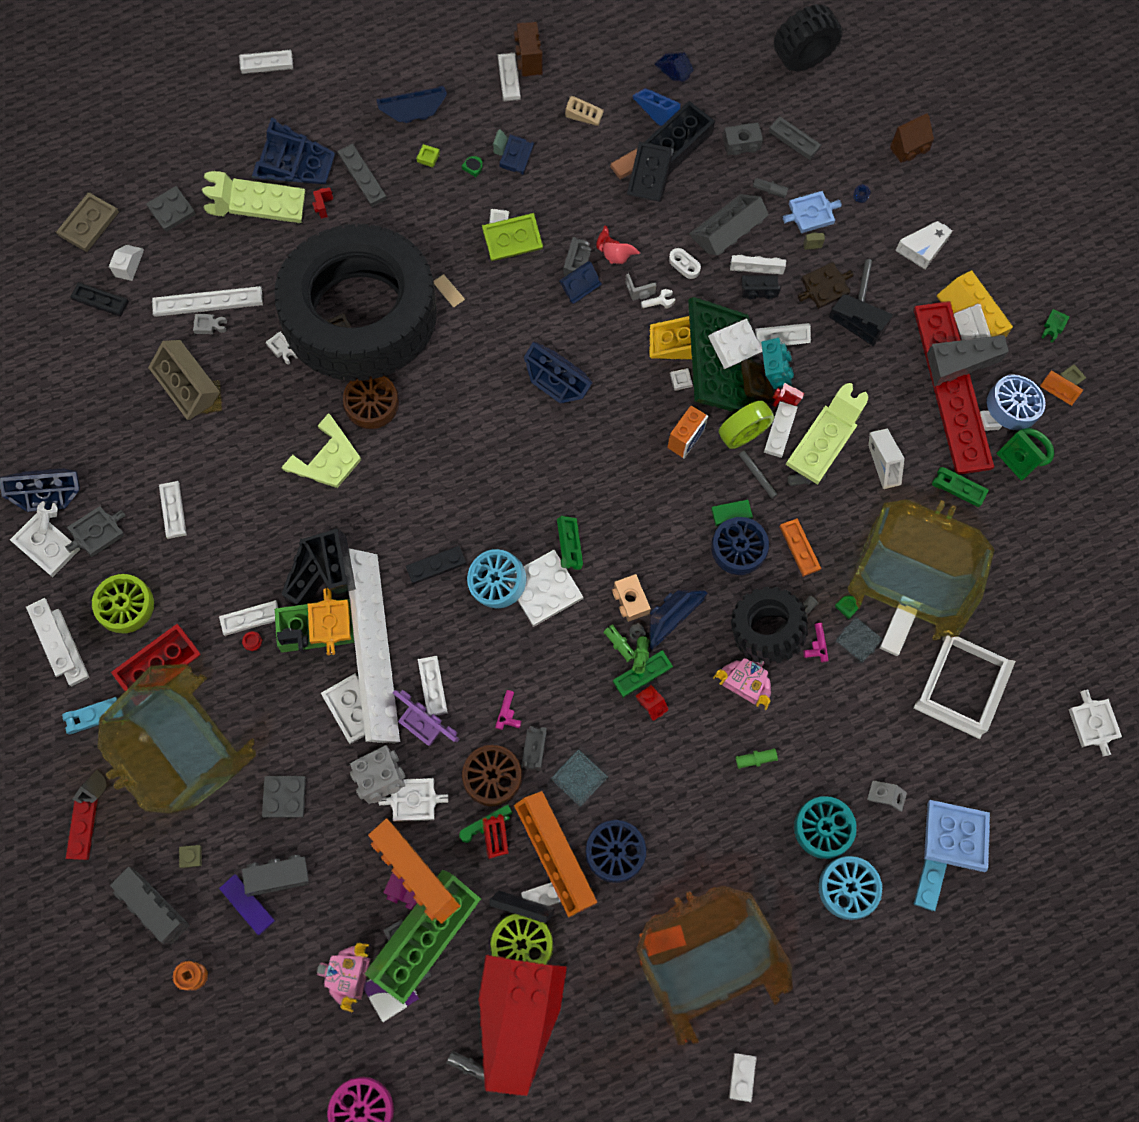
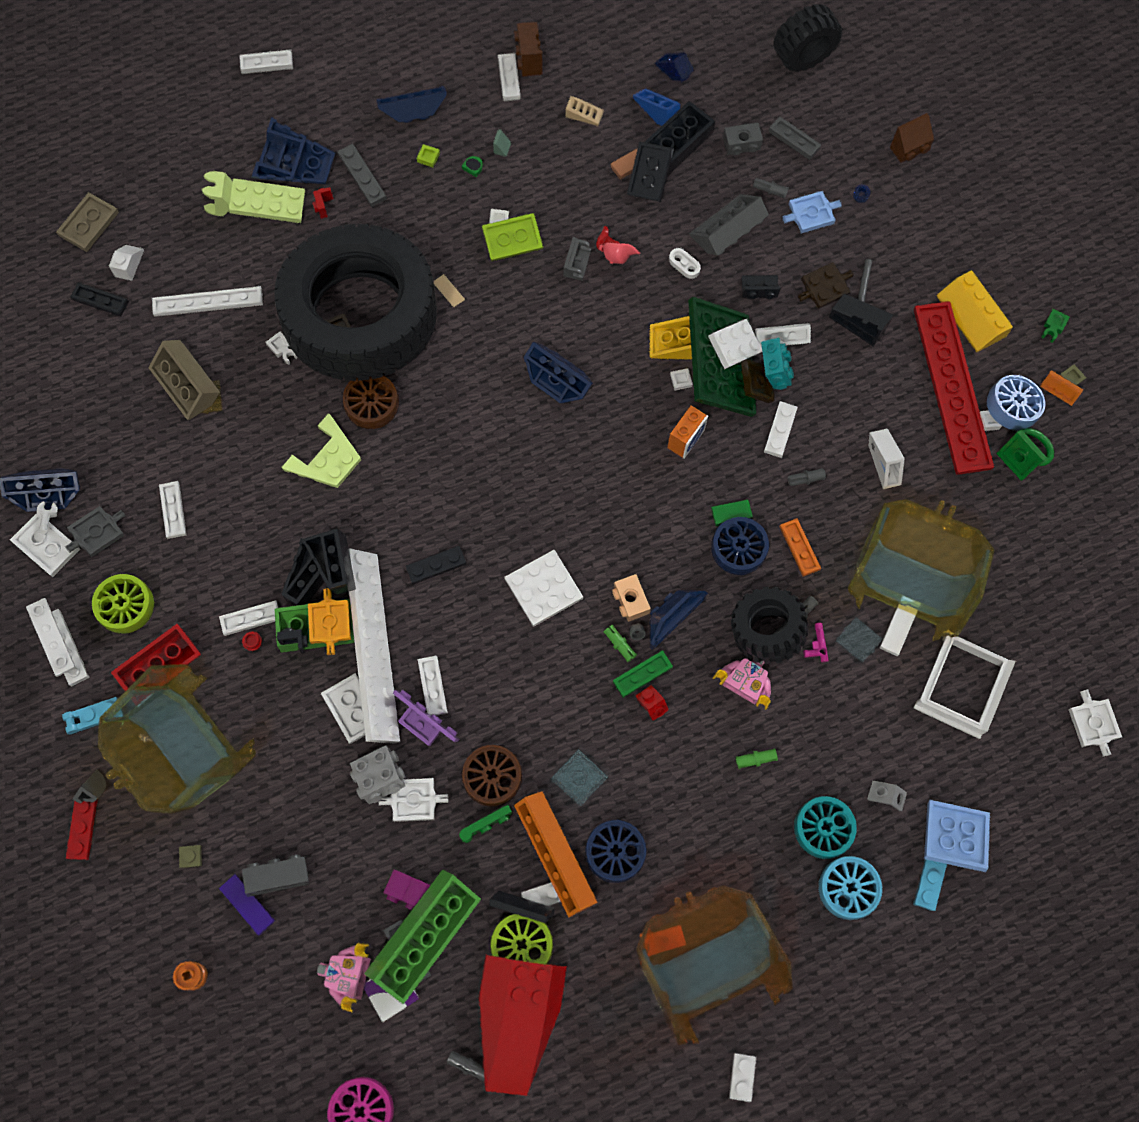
dark grey wedge [110,867,190,944] -> none
dark grey plate [146,186,196,232] -> none
light grey plate [193,314,227,334] -> none
dark grey plate [262,776,306,818] -> none
orange brick [368,818,460,924] -> none
medium azure piece [467,549,527,608] -> none
red tile [482,814,508,859] -> none
dark pink hose [495,690,522,730] -> none
dark blue plate [499,135,534,175] -> none
dark grey hinge [521,726,547,771] -> none
green plate [557,516,583,570] -> none
dark blue plate [560,261,602,304] -> none
light grey bracket [625,274,656,301] -> none
bright green pin [632,636,650,674] -> none
white bar [641,289,675,308] -> none
lime piece [718,401,775,449] -> none
white plate [730,255,786,275] -> none
dark grey bar [739,451,778,499] -> none
red bracket [772,383,804,407] -> none
yellowish green hinge [786,383,868,484] -> none
olive plate [803,232,825,250] -> none
green tile [835,595,859,619] -> none
white slope [896,221,952,269] -> none
dark grey wedge [927,335,1009,387] -> none
green plate [932,467,989,507] -> none
white plate [954,304,991,340] -> none

